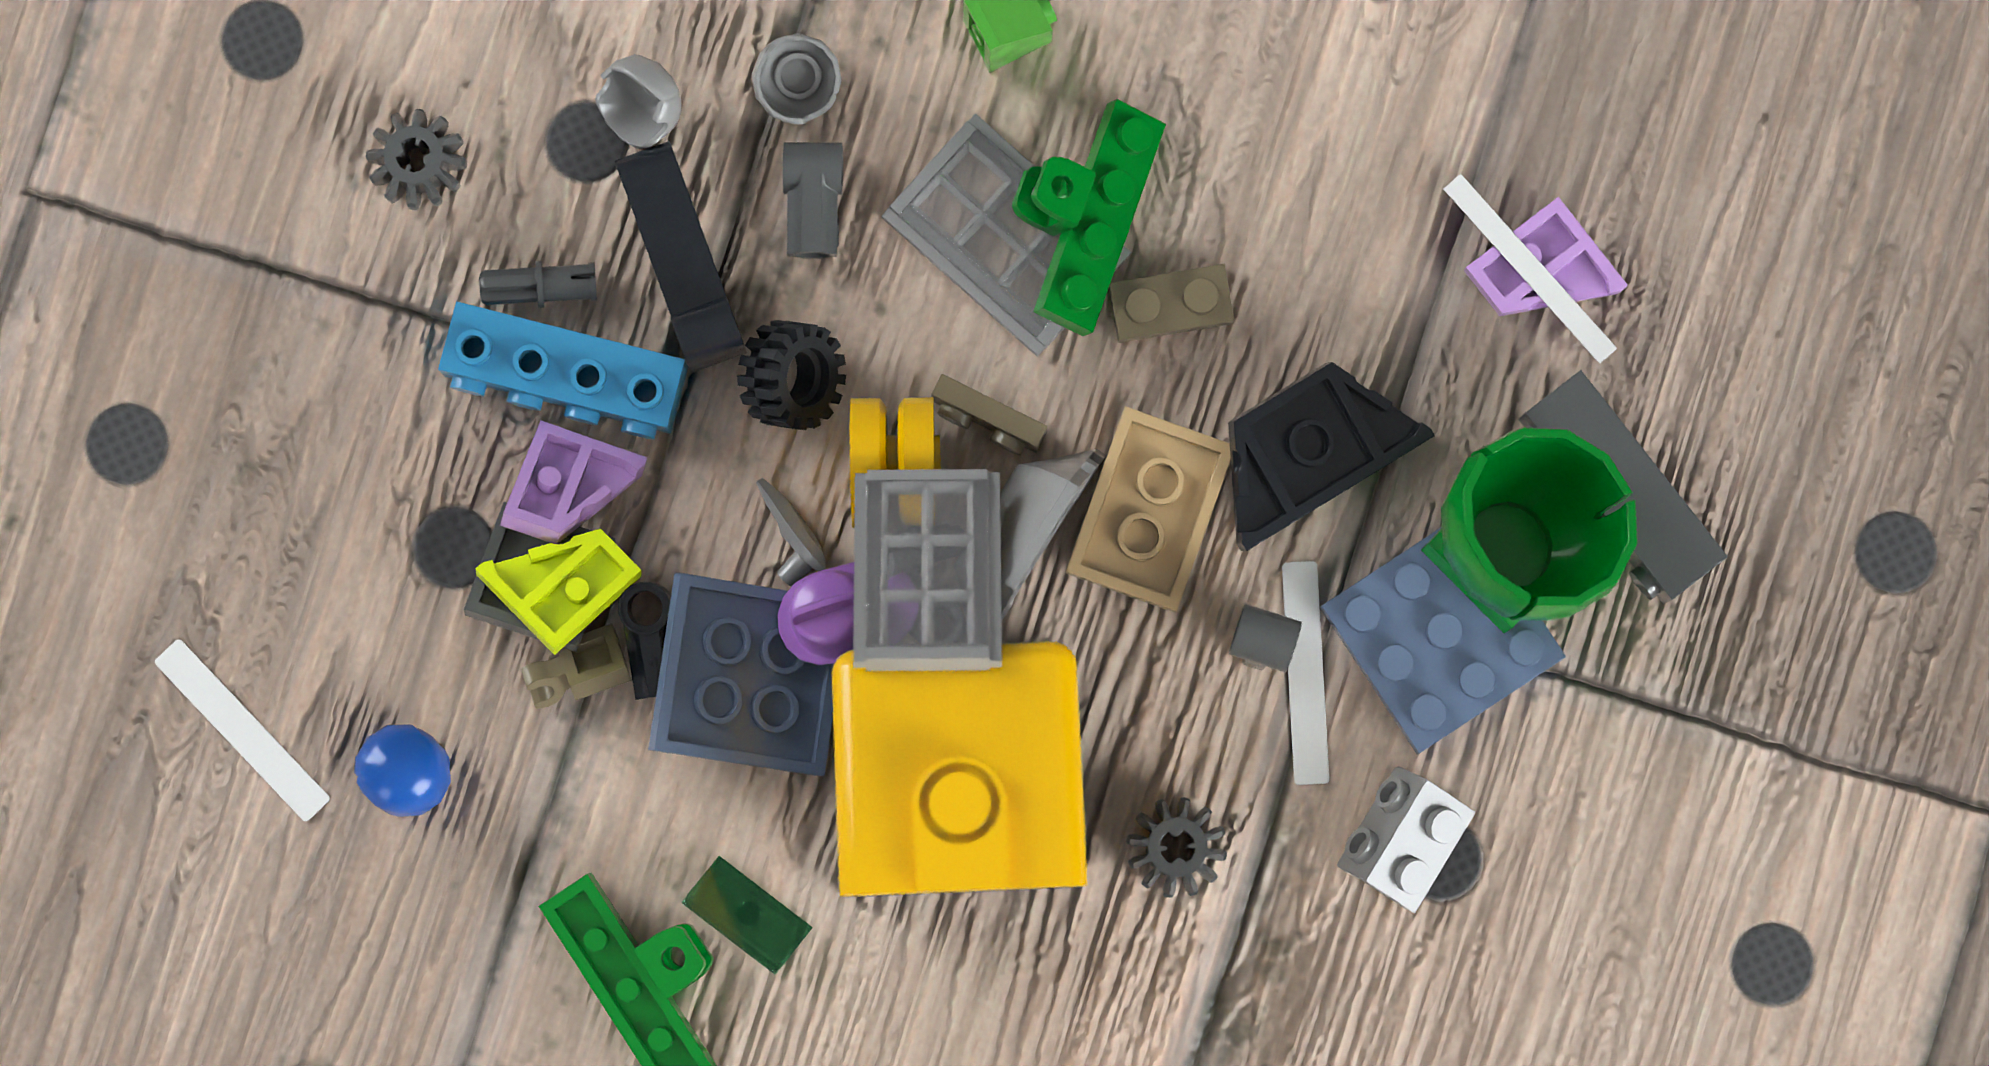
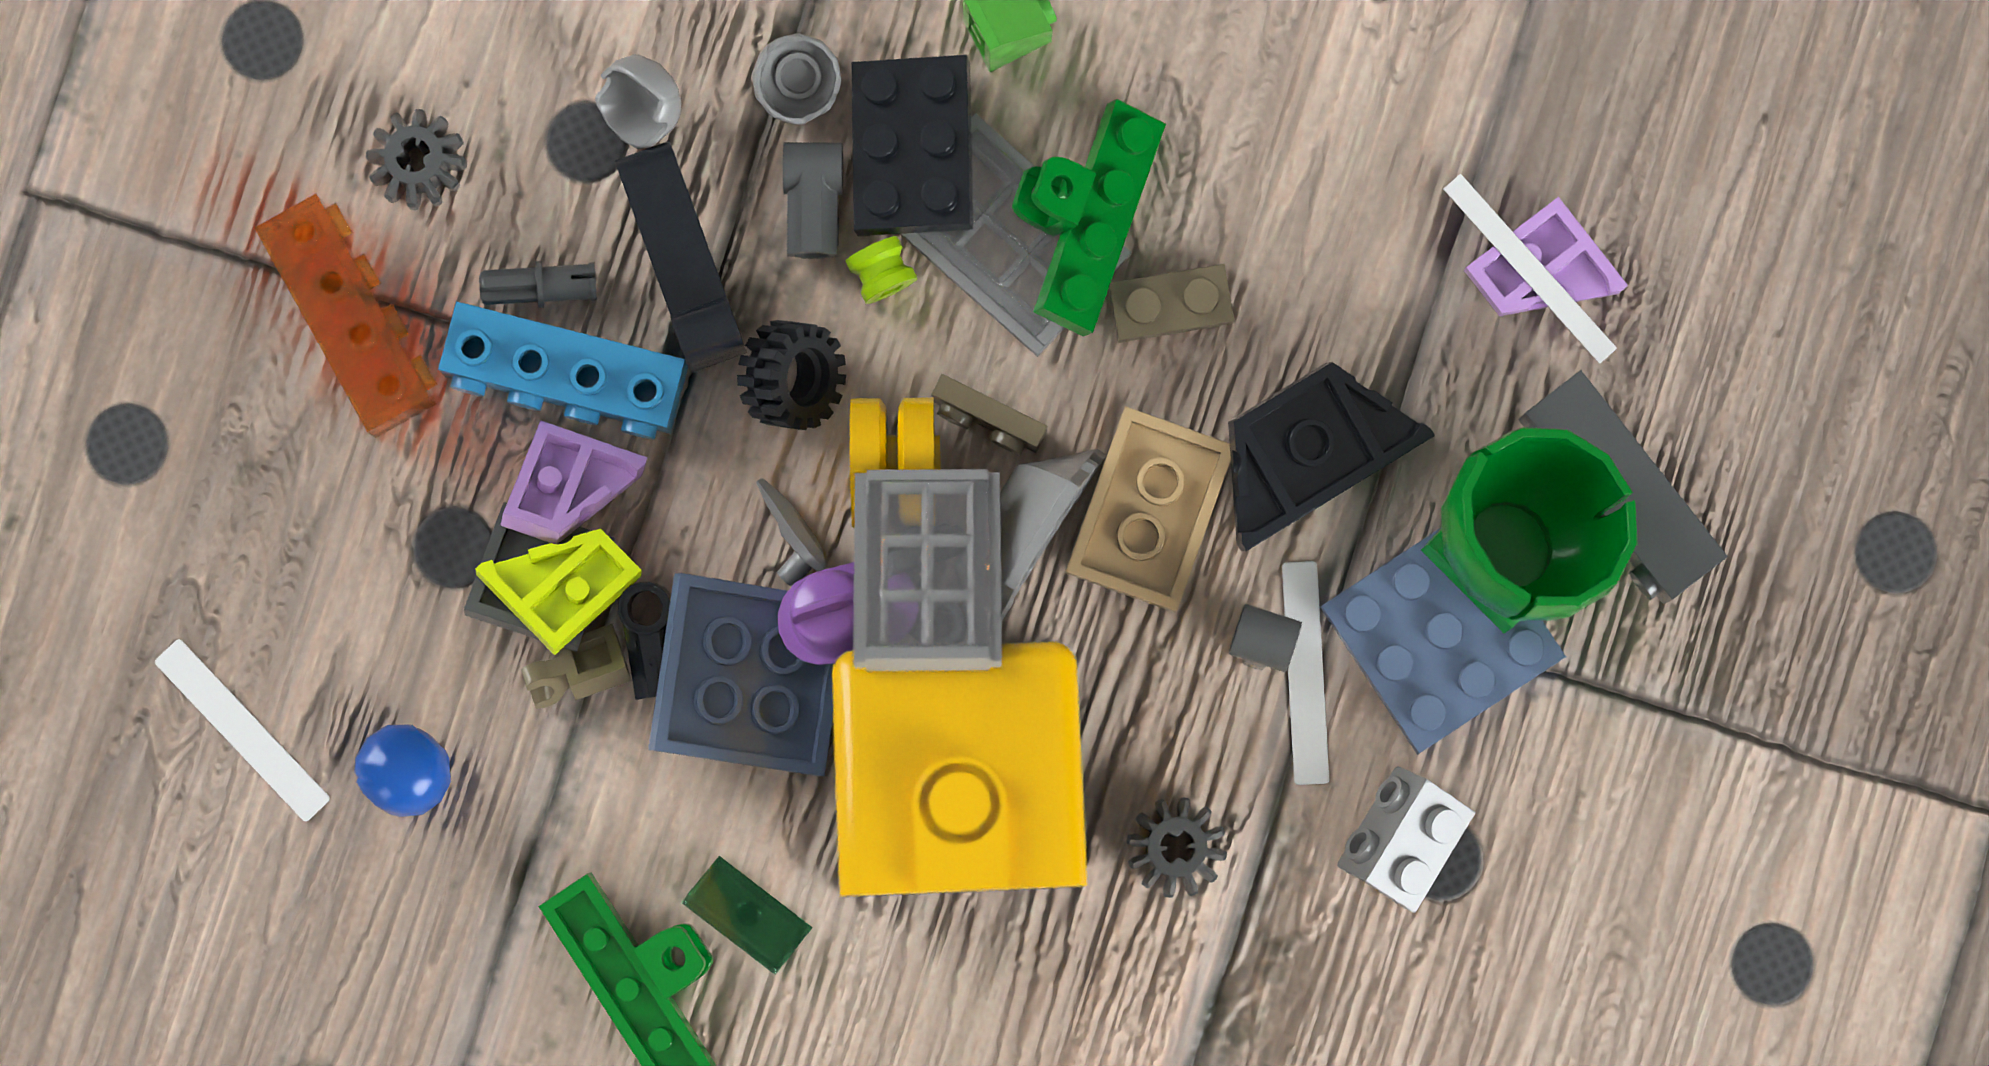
none -> clear orange brick [254,194,438,438]
none -> lime wheel [845,236,918,304]
none -> black plate [851,55,973,236]

